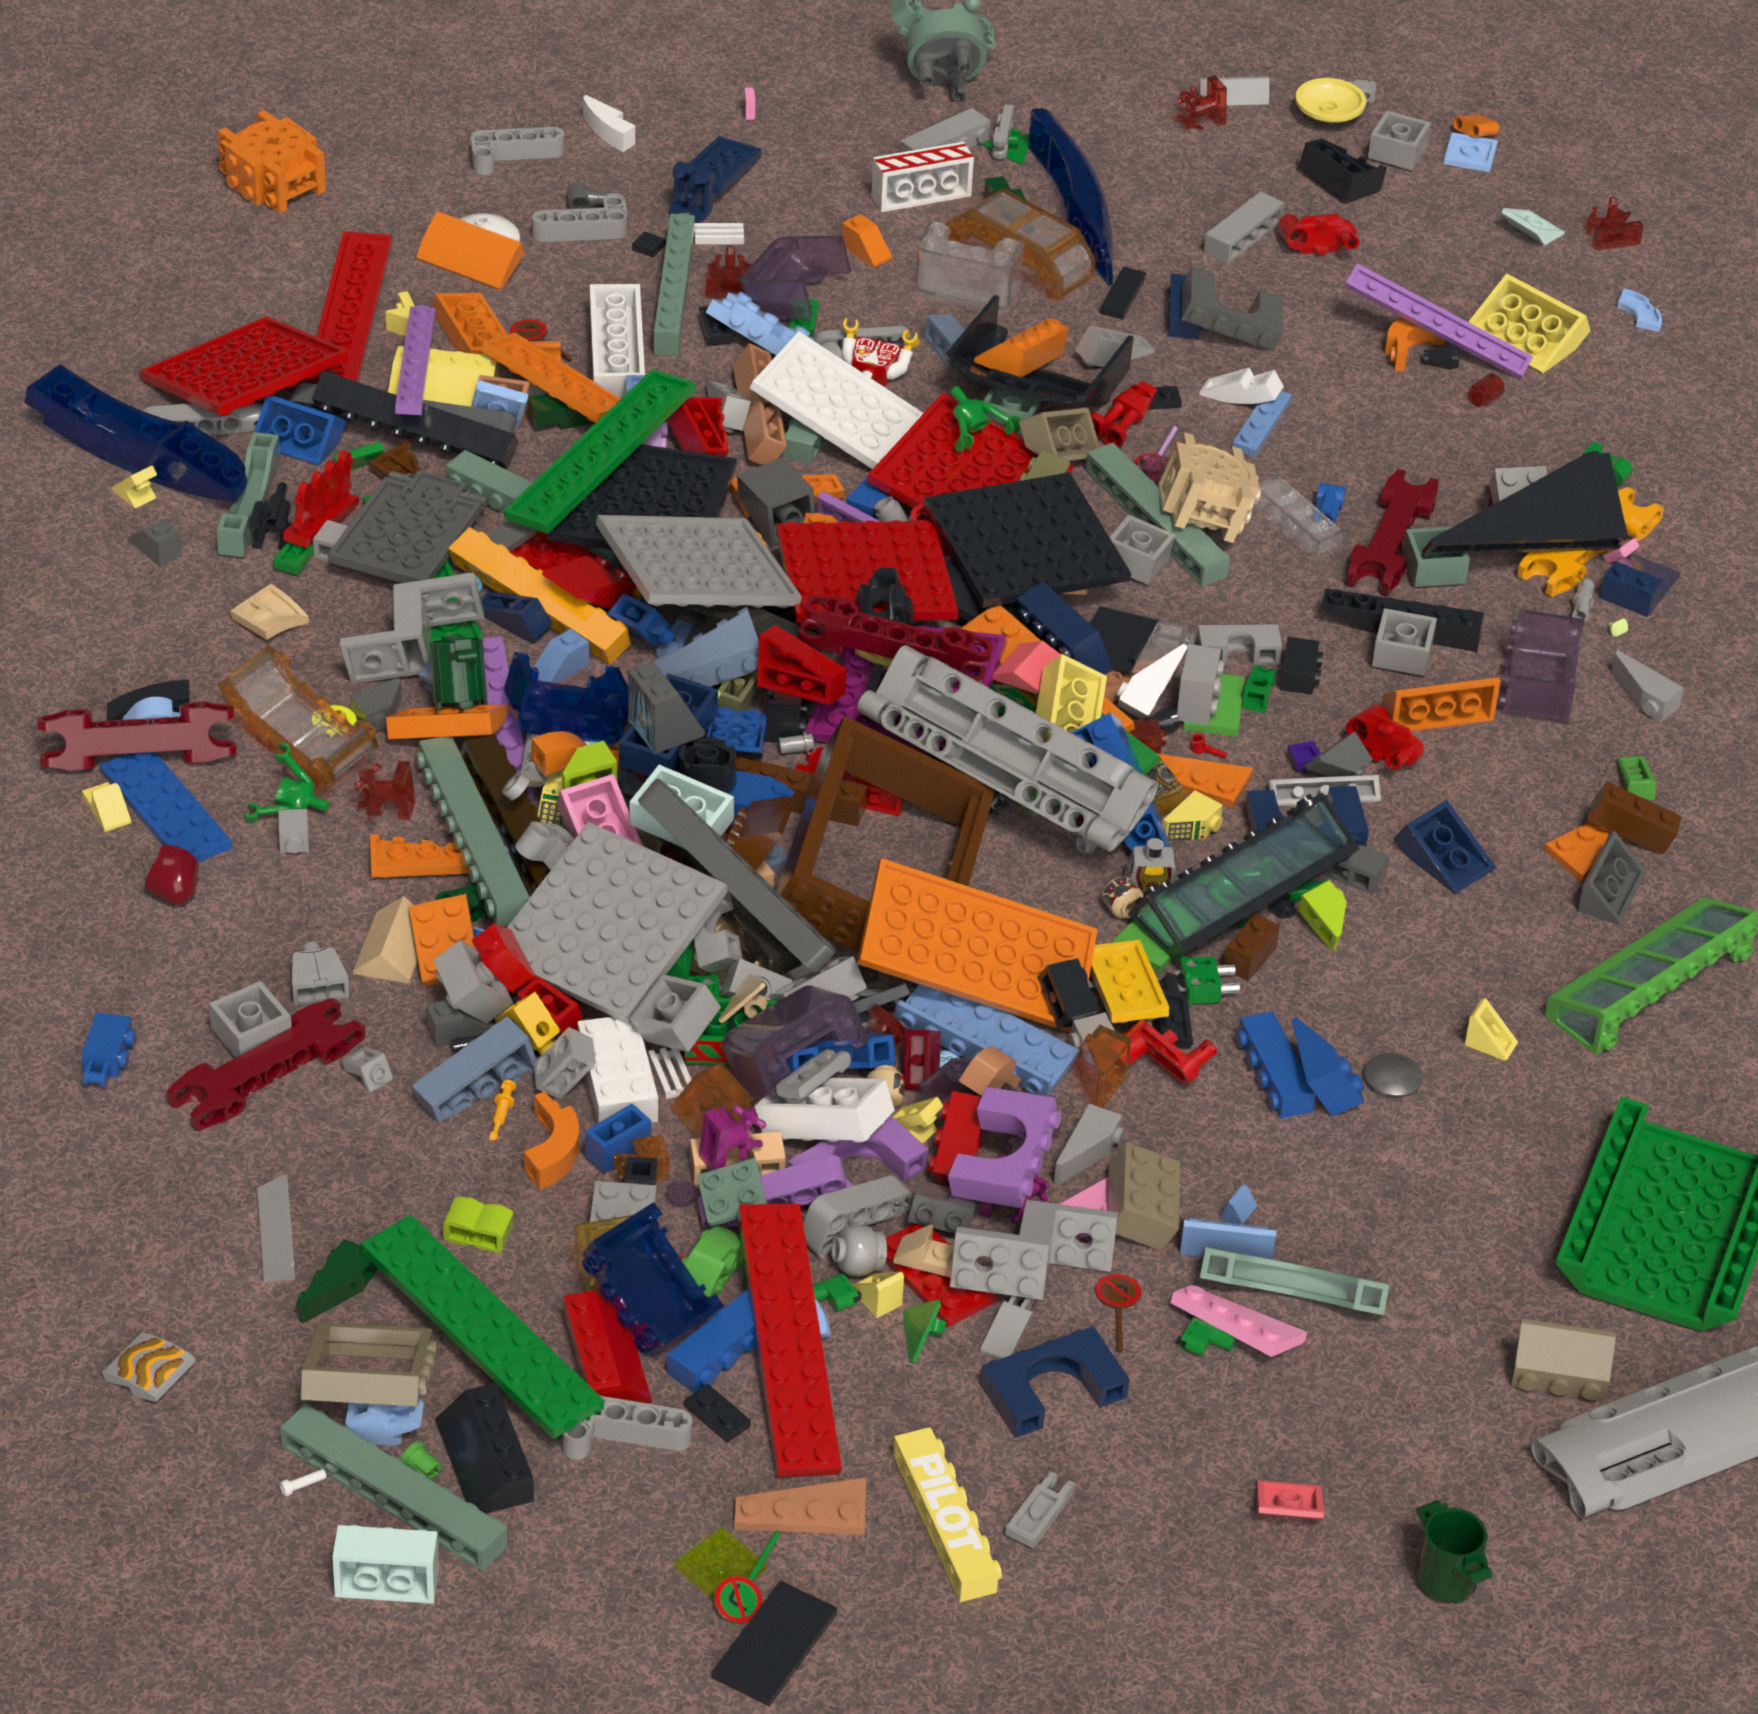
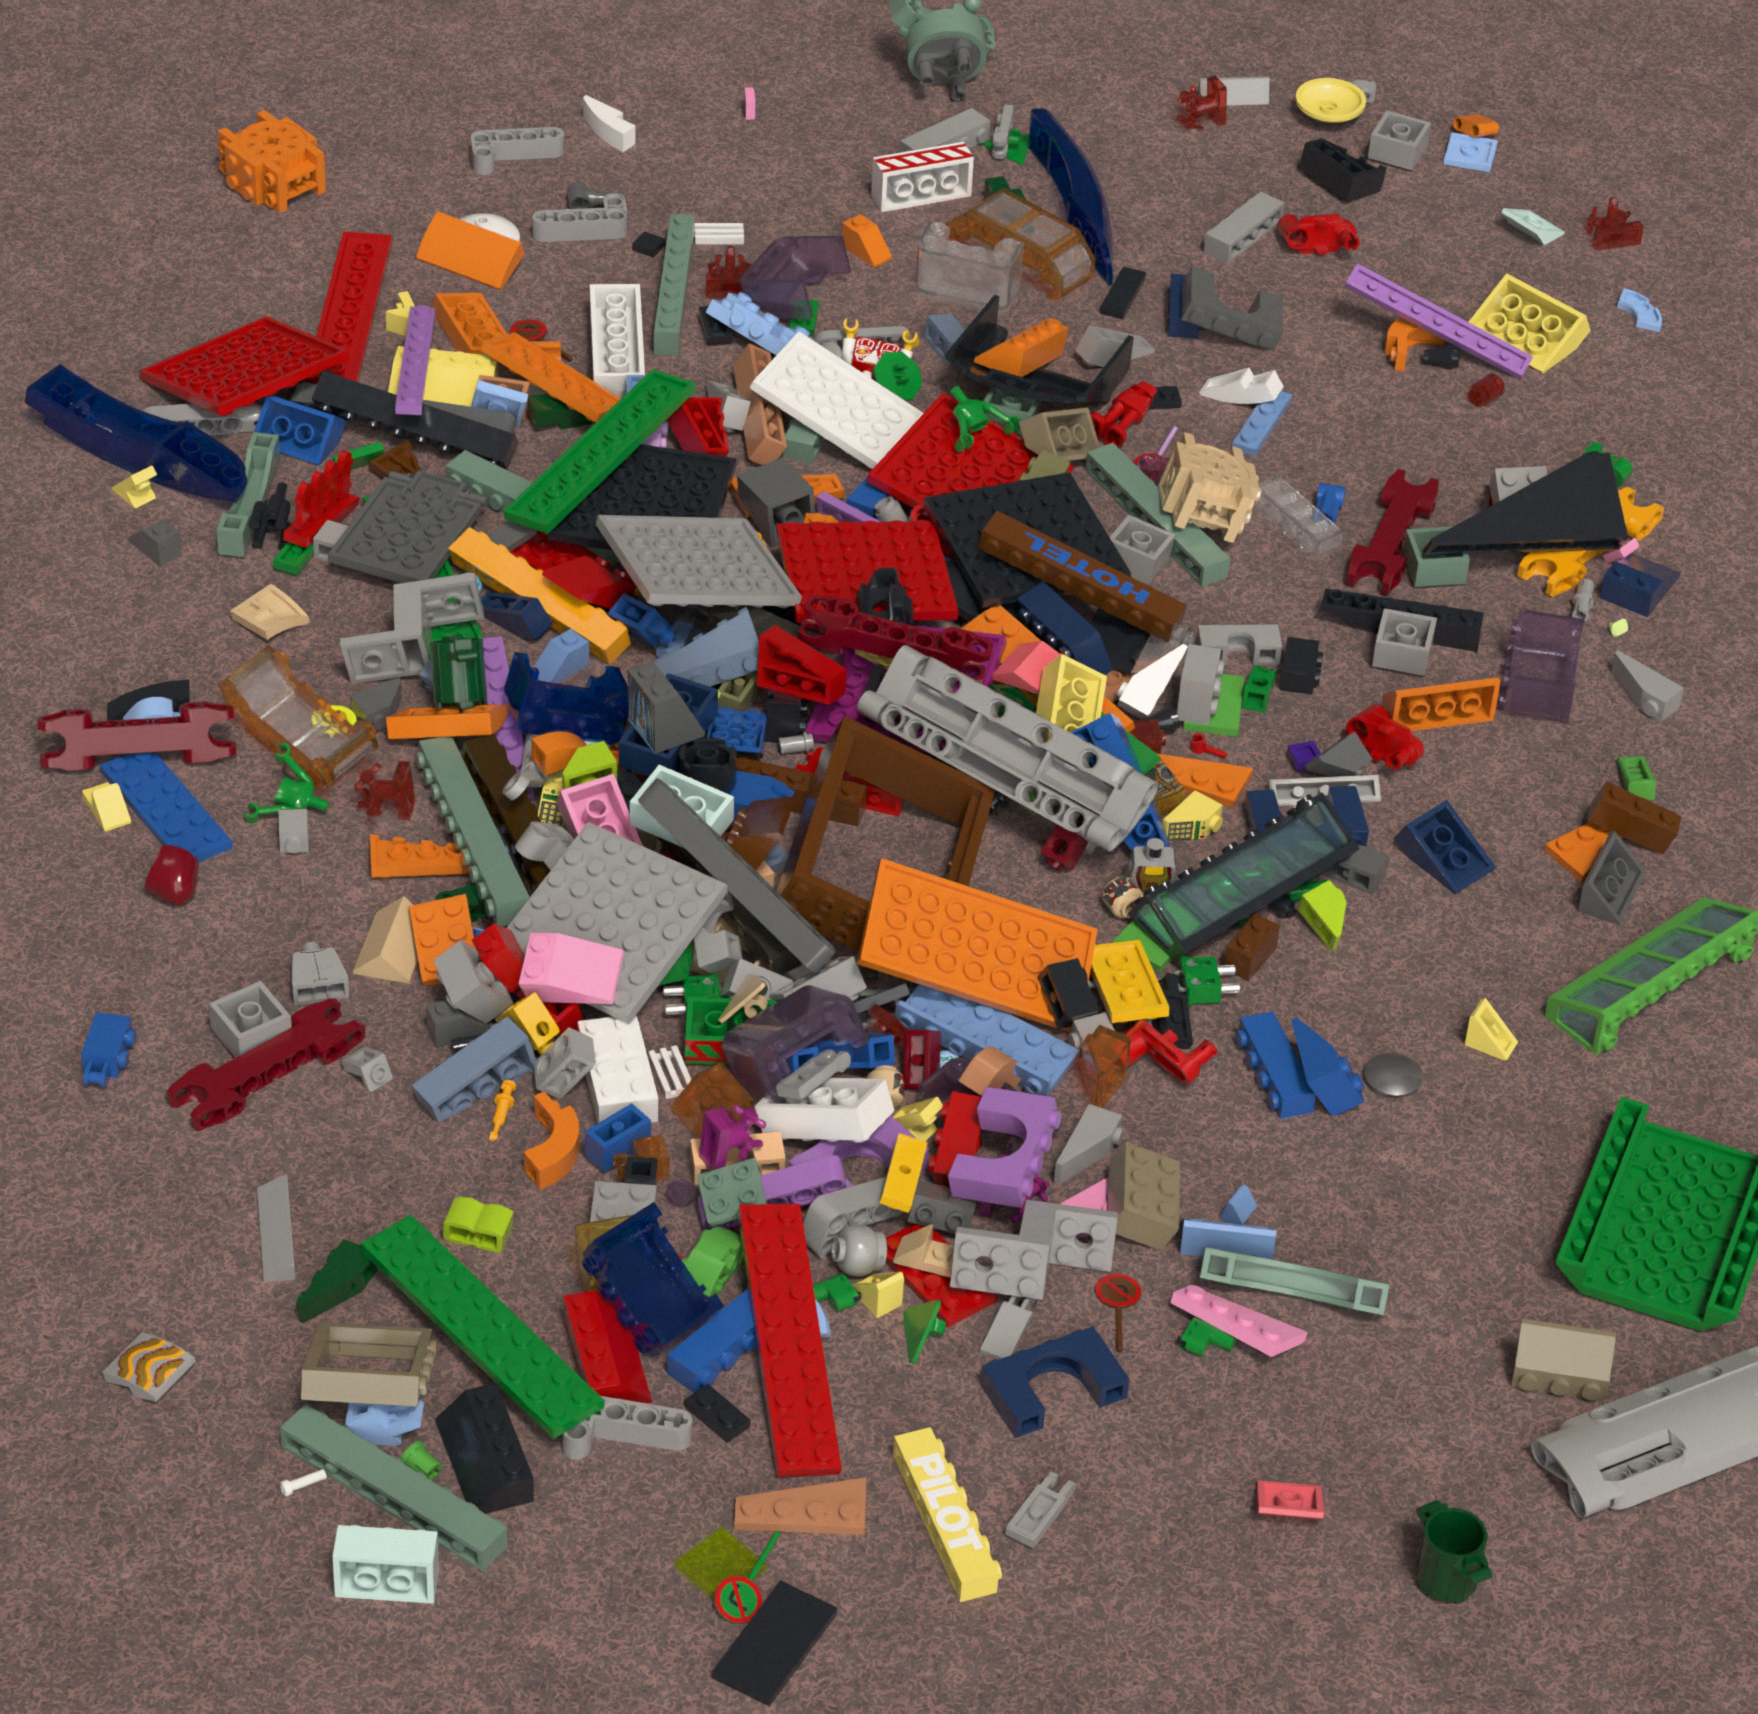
light grey brick [630,974,721,1052] -> none
dark blue hinge [669,136,762,223] -> none
none -> bright pink slope [519,933,624,1004]
none -> green piece [873,352,922,401]
none -> yellow tile [880,1133,927,1213]
none -> reddish brown brick [978,511,1187,642]
none -> dark red brick [1040,824,1088,871]

